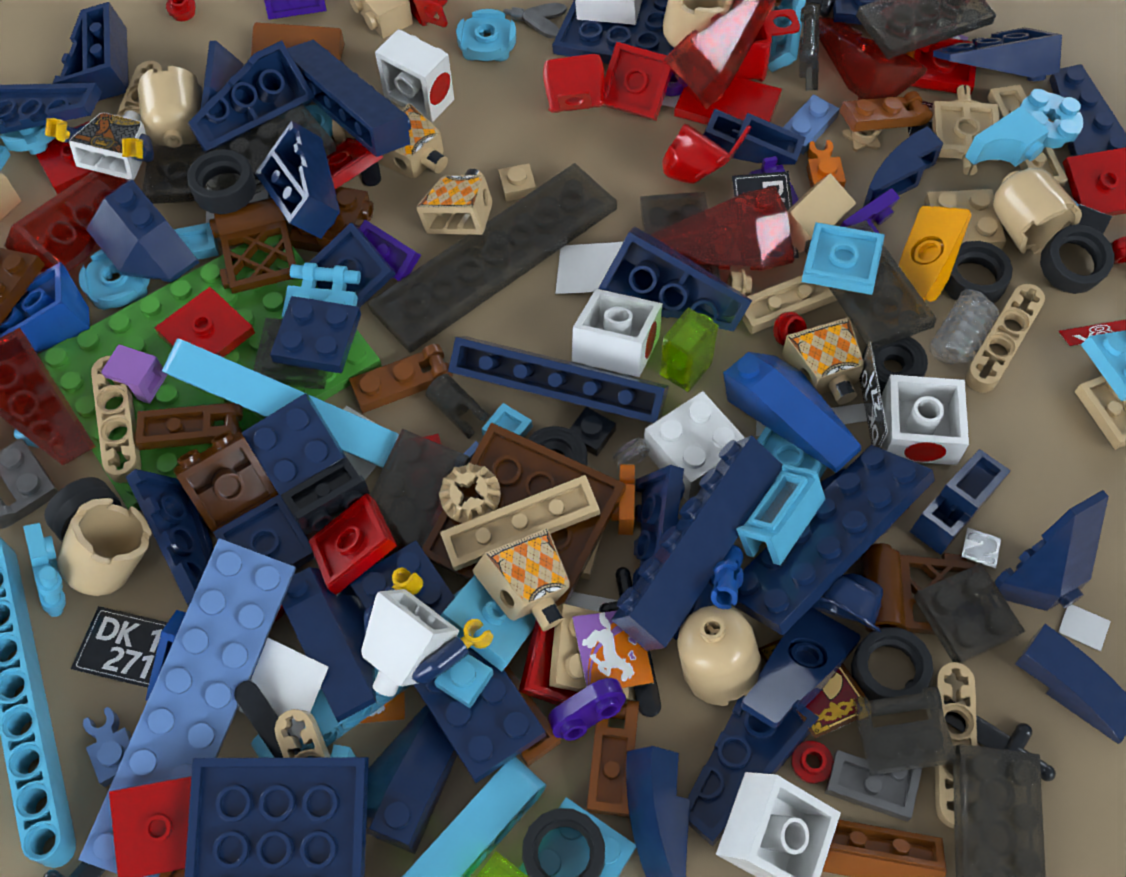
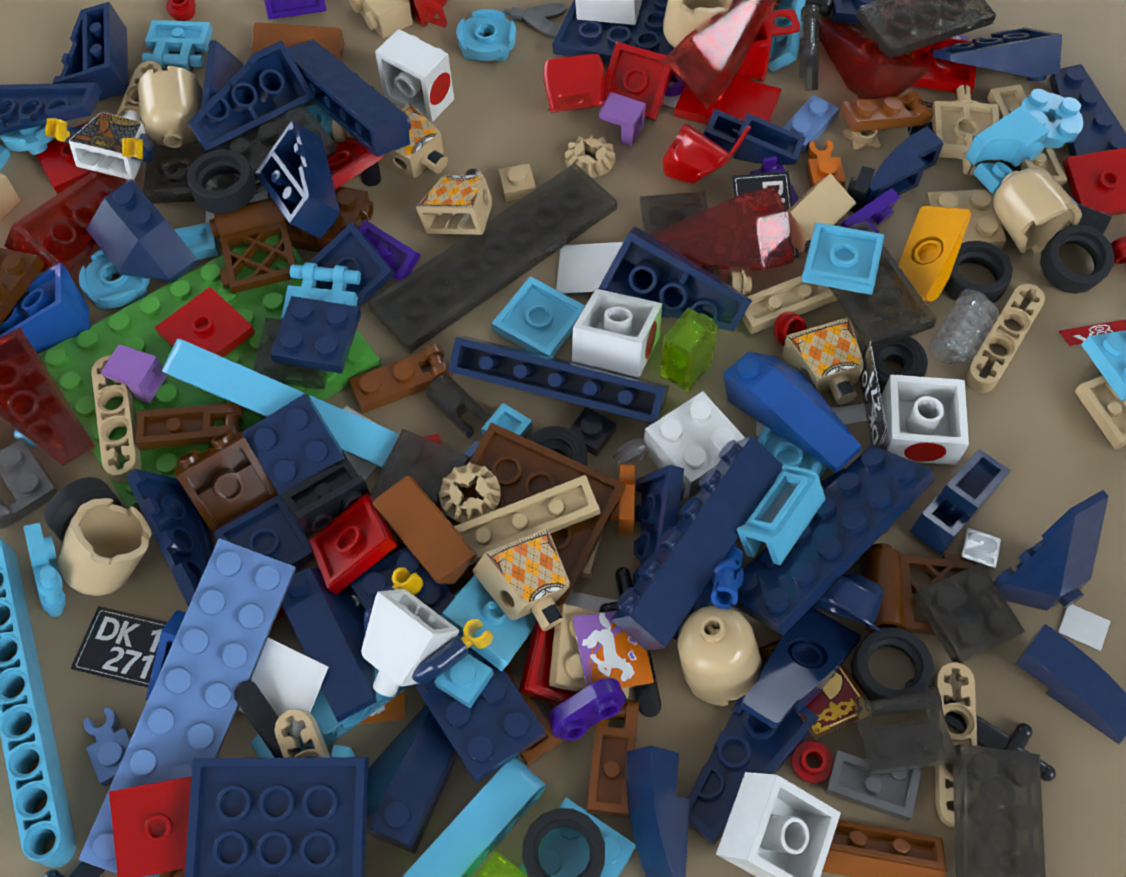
none -> medium azure plate [142,20,213,70]
none -> dark orange slope [373,475,477,584]
none -> medium azure plate [491,276,585,357]
none -> tan gear [565,134,615,178]
none -> medium lavender panel [599,92,646,147]
none -> black plate [847,166,875,213]
none -> medium azure plate [973,162,1013,194]

